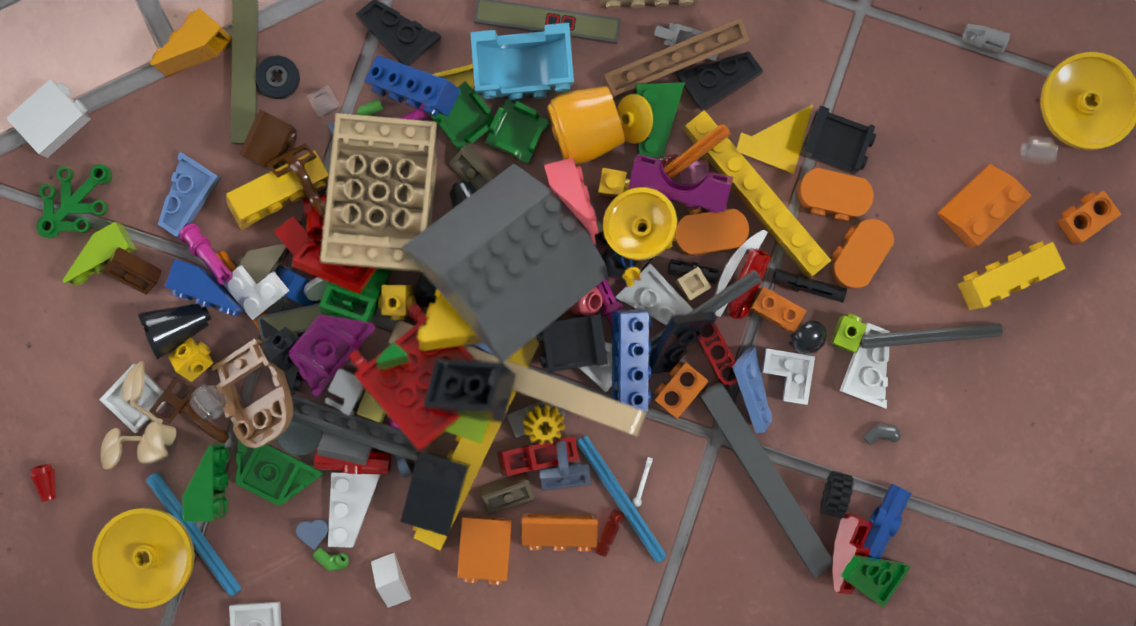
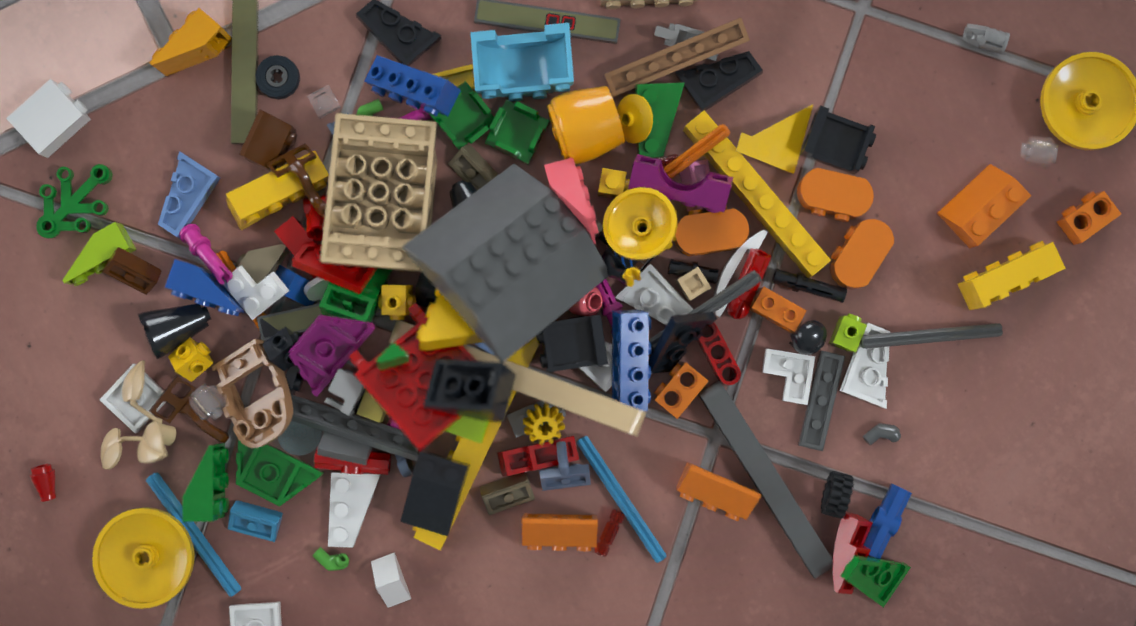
sand blue tile [296,519,329,550] -> none
orange brick [457,515,513,585] -> none
white hinge [632,457,653,507] -> none
medium blue wing [733,346,772,434] -> none
none -> dark azure slope [228,500,283,542]
none -> orange slope [676,462,761,521]
none -> dark grey tile [798,350,845,451]

